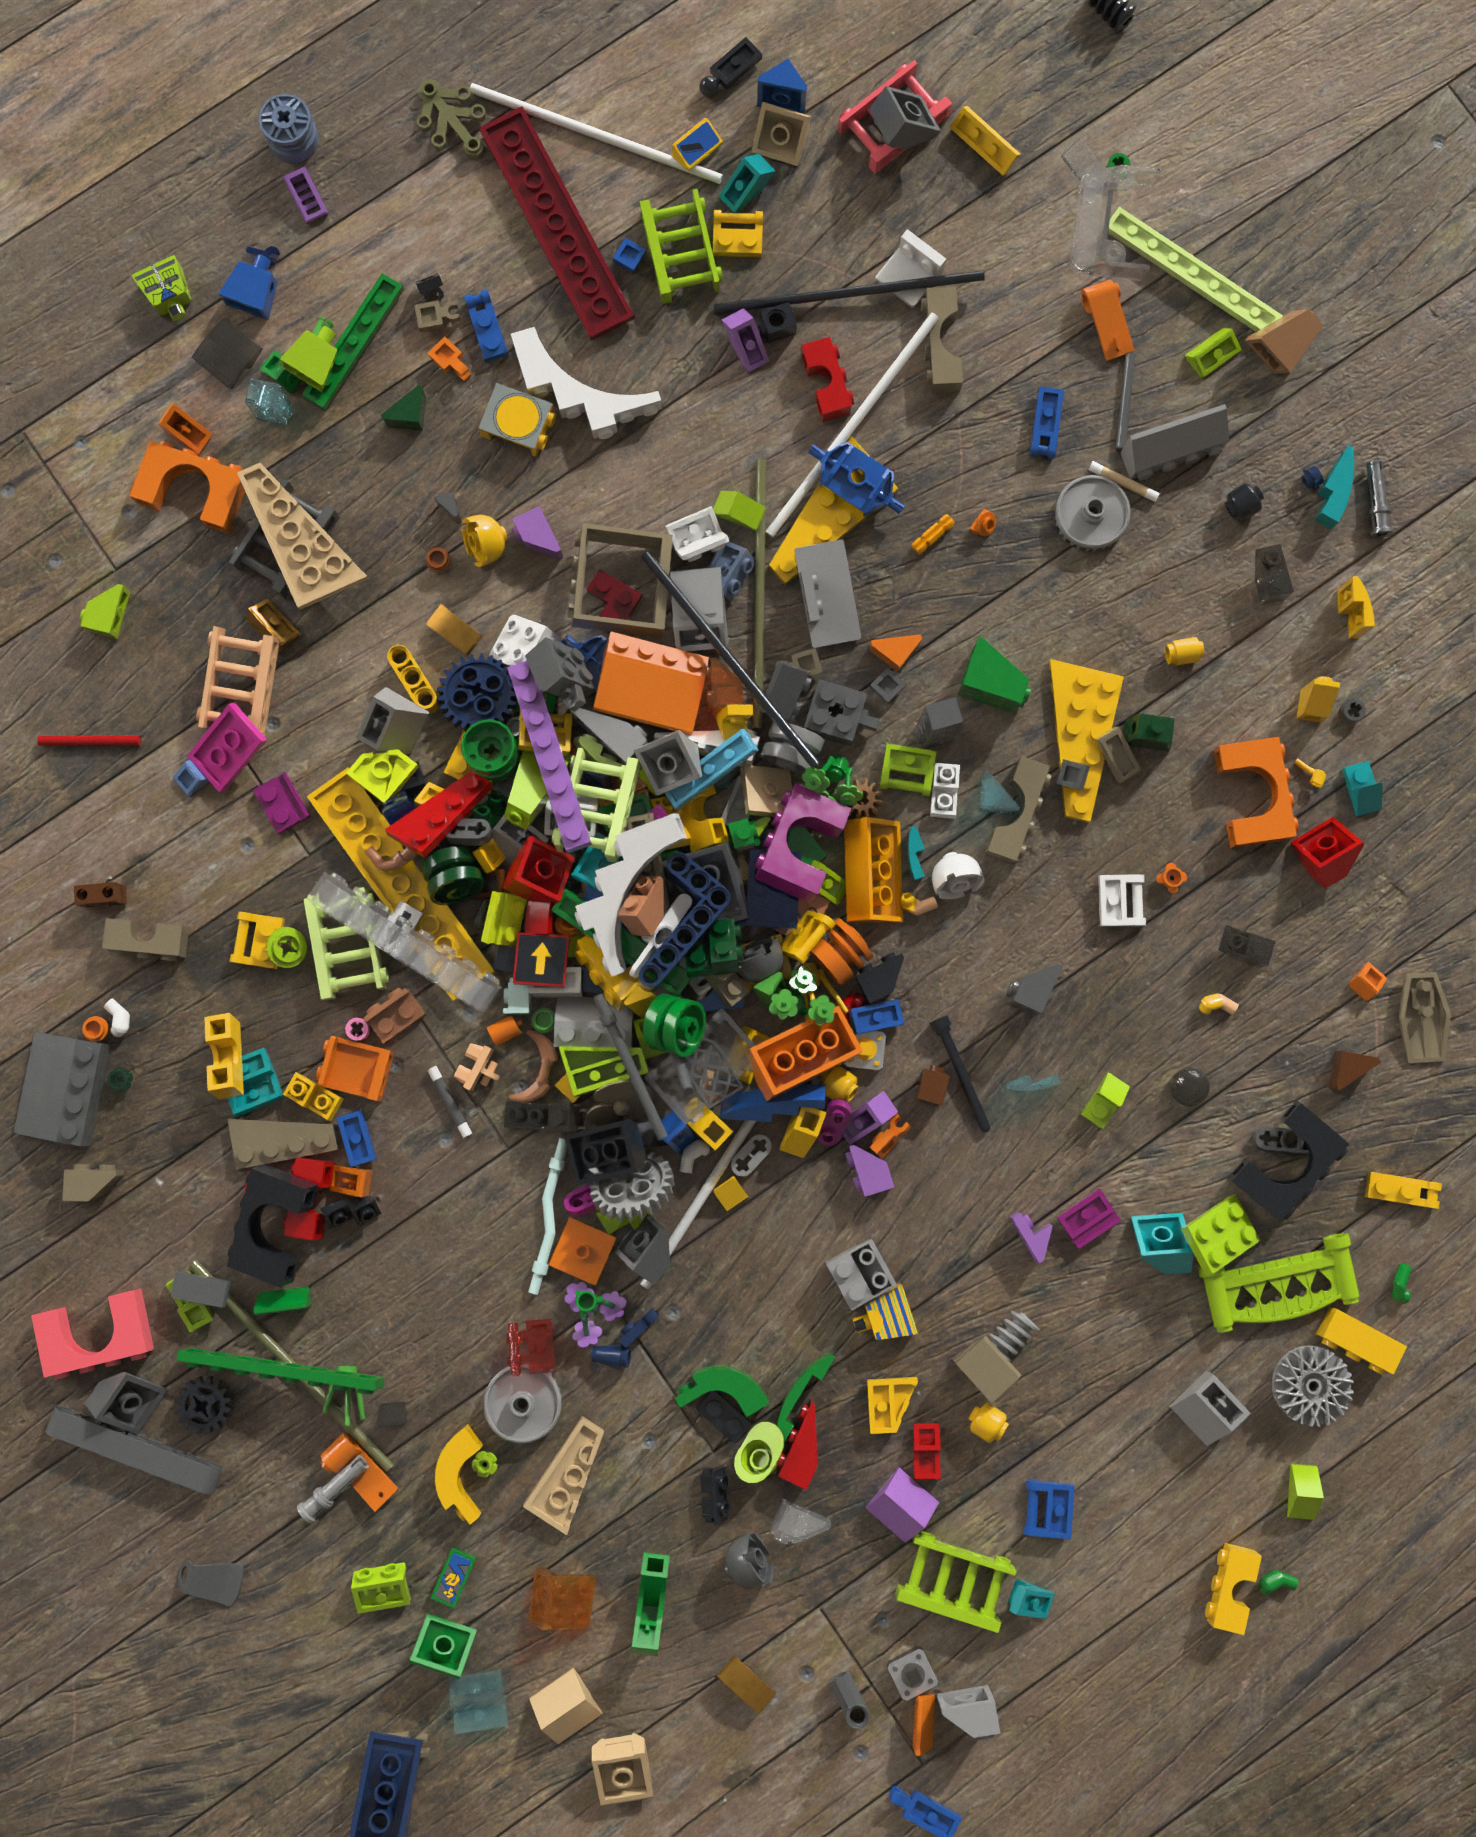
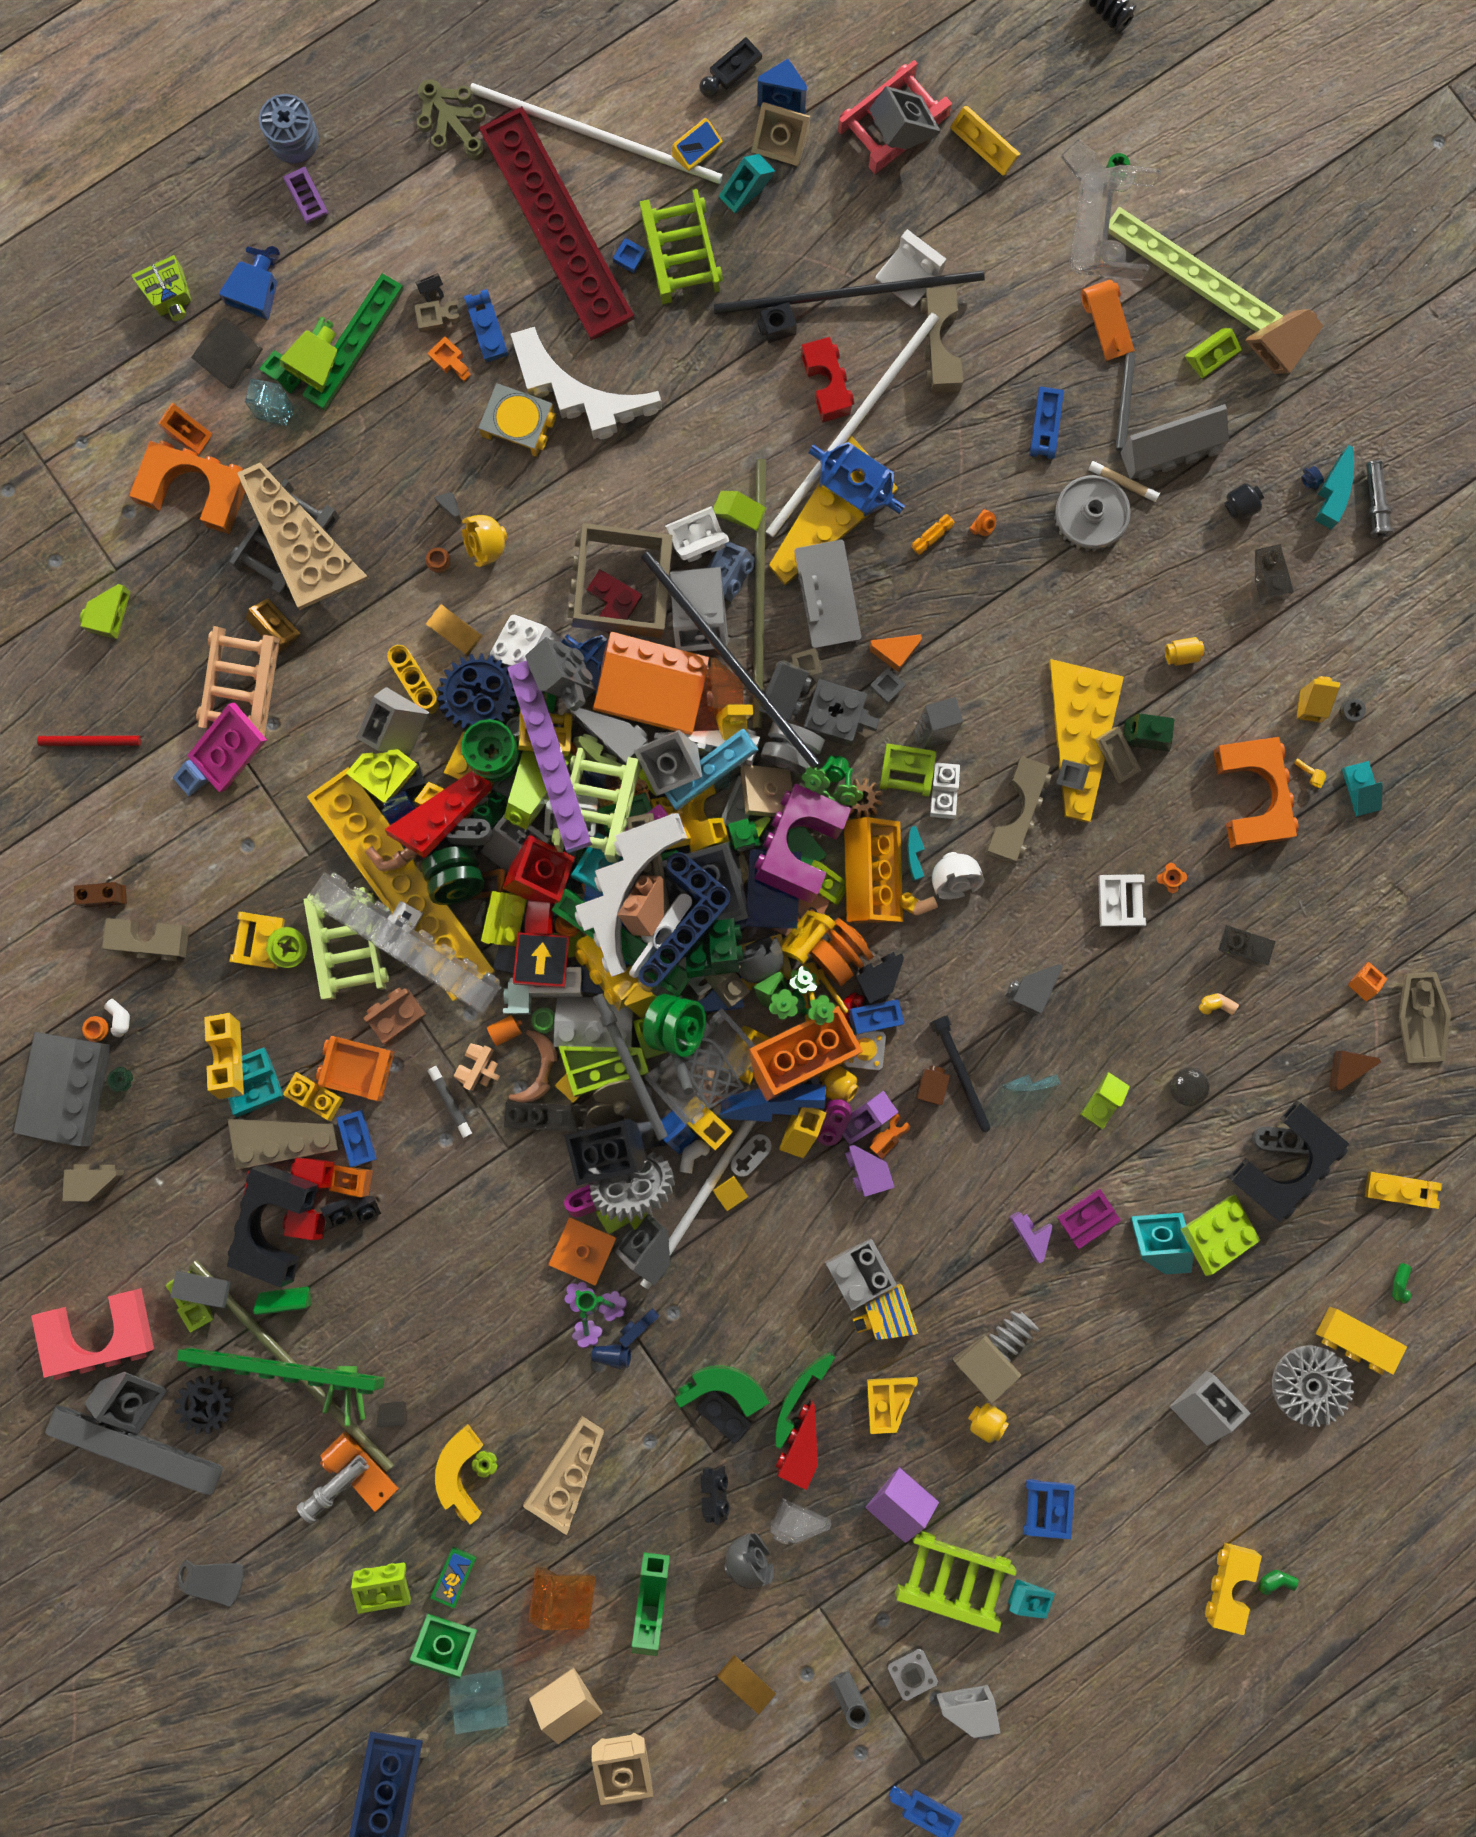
magenta plate [253,772,311,835] -> none
bright pink bush [345,1018,370,1041] -> none
dark green slope [381,384,426,430] -> none
yellow plate [472,837,506,874] -> none
light grey wheel [483,1363,562,1444] -> none
clear red plate [506,1318,556,1377] -> none
medium lavender slope [511,506,563,559] -> none
light aqua bar [528,1138,567,1295] -> none
yellow plate [713,210,763,258] -> none
medium lavender slope [722,309,769,372] -> none
lime piece [734,1422,784,1483] -> none
orange slope [912,1693,936,1756] -> none
red slope [913,1424,941,1480] -> none
green slope [958,637,1031,714] -> none
clear light blue slope [978,770,1020,815] -> none
lime piece [1197,1233,1360,1333] -> none
lime slope [1287,1464,1324,1520] -> none
red slope [1290,817,1364,889] -> none
yellow slope [1337,576,1375,639] -> none

